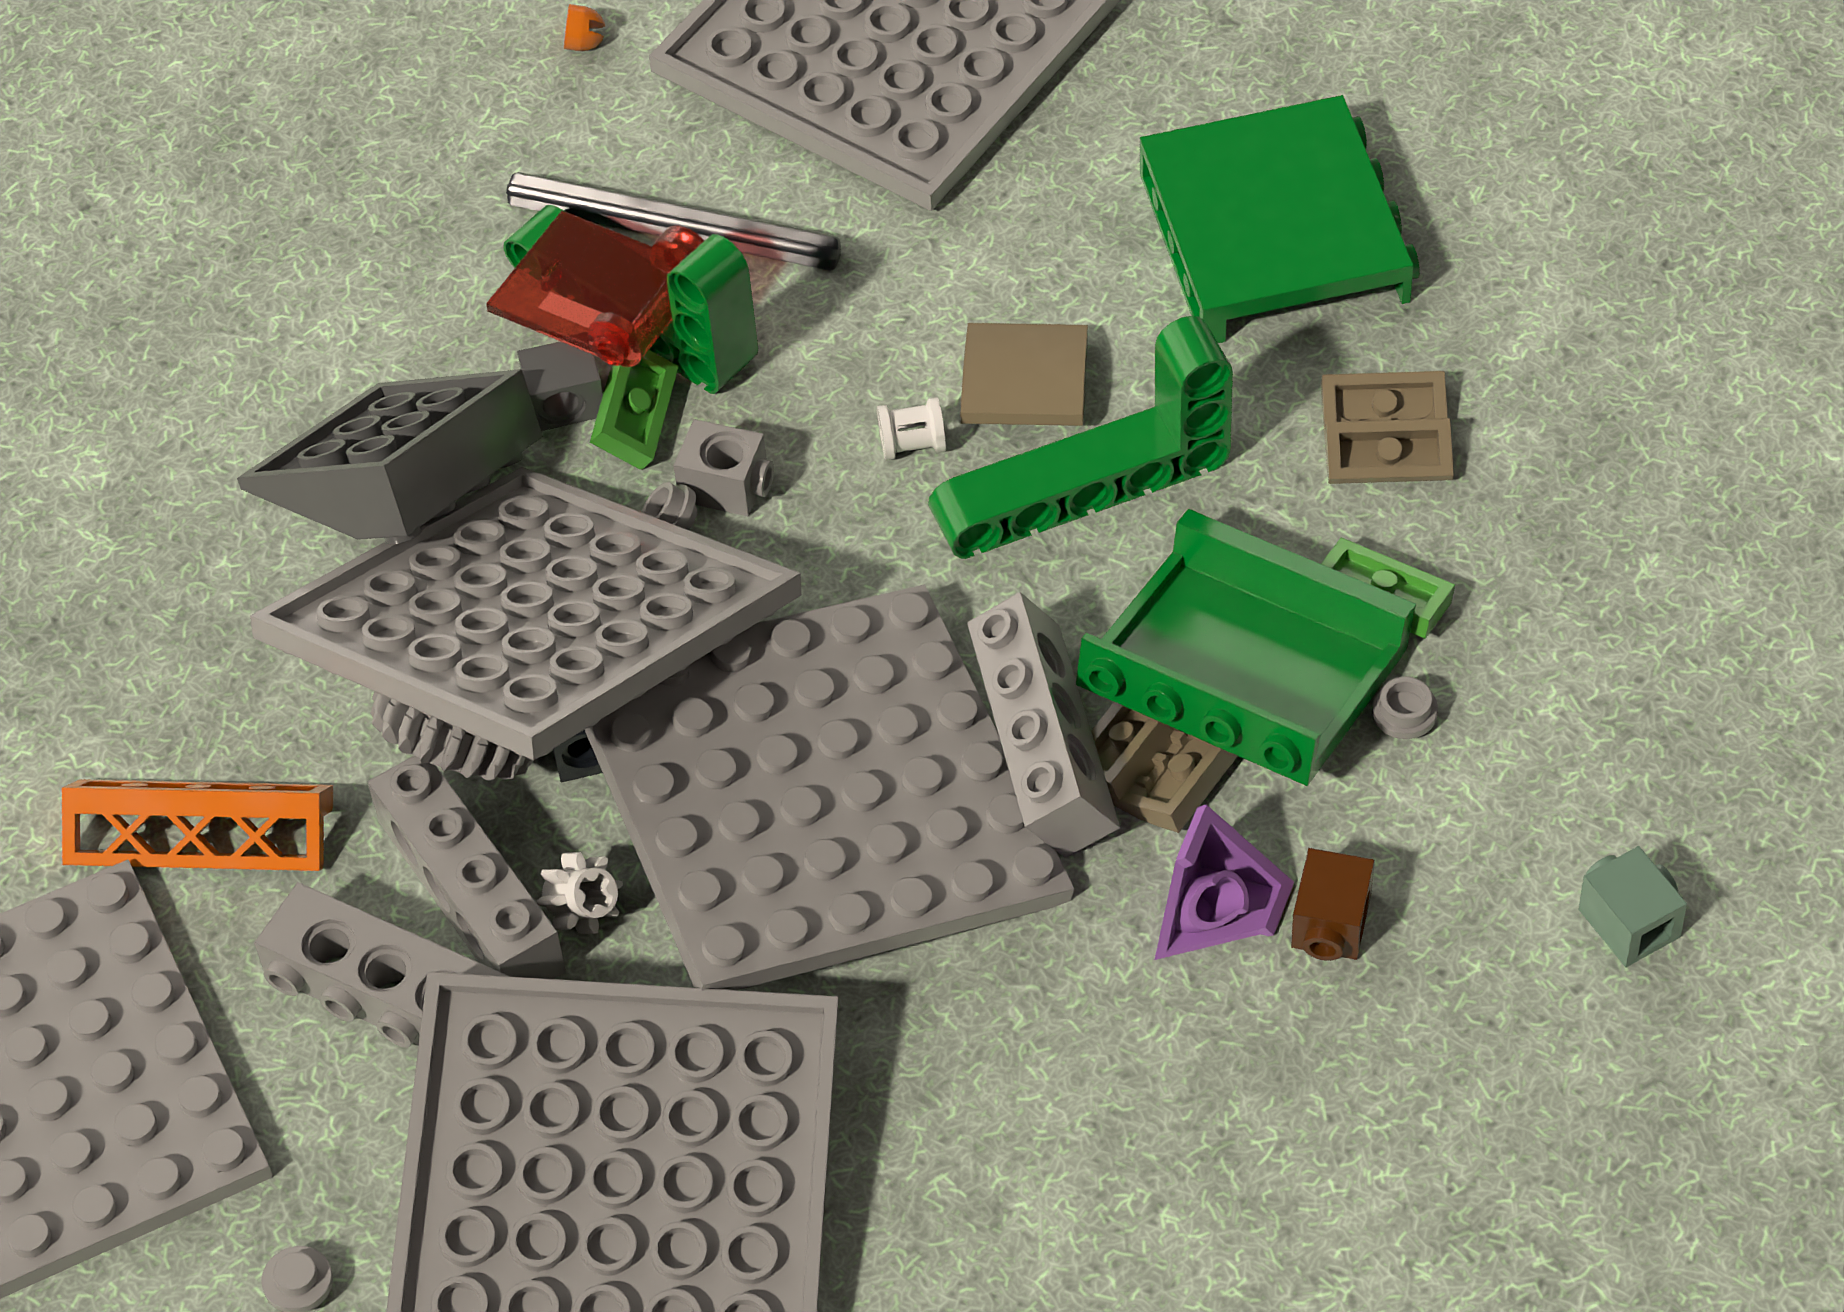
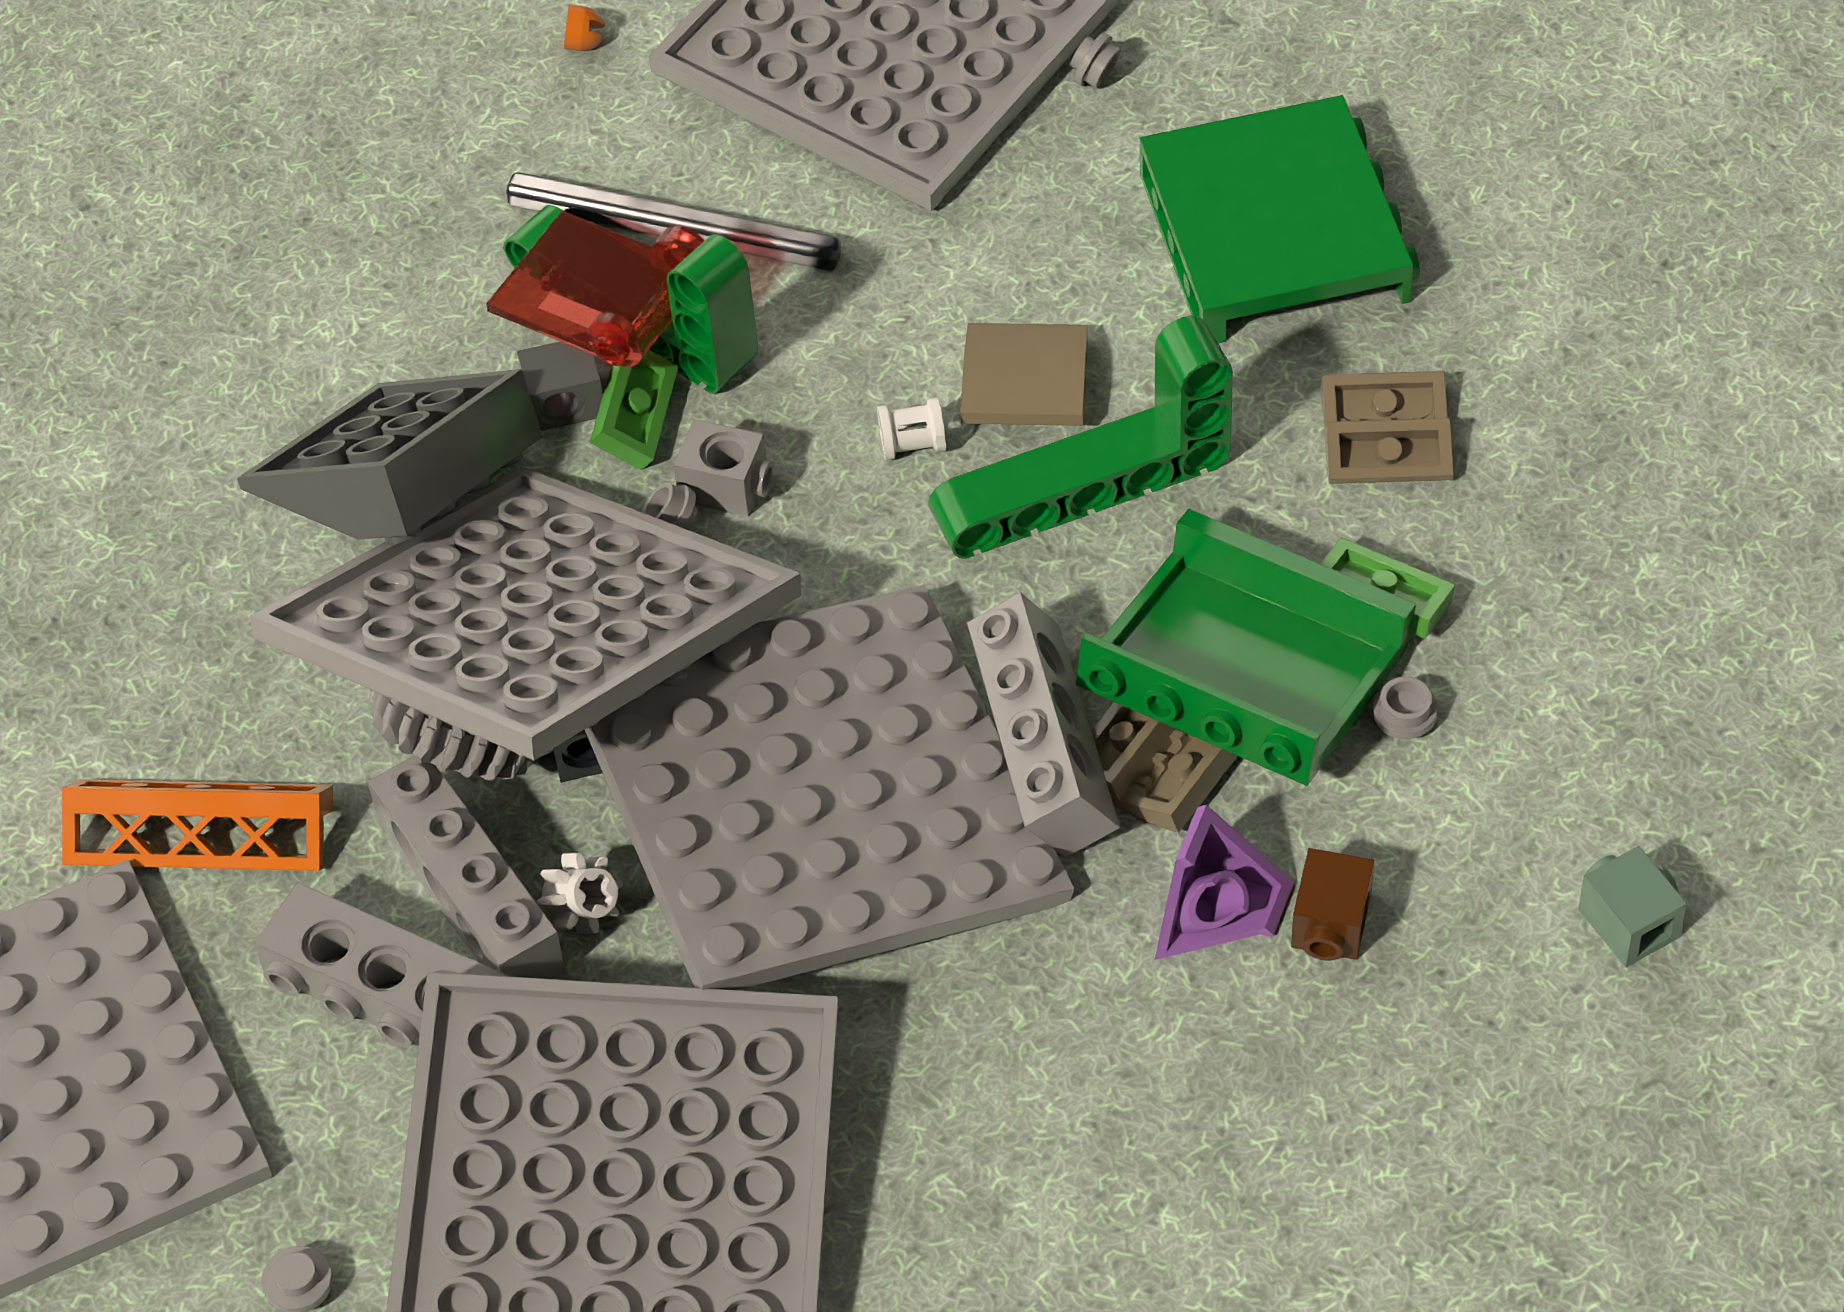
none -> light grey plate [1070,32,1121,89]

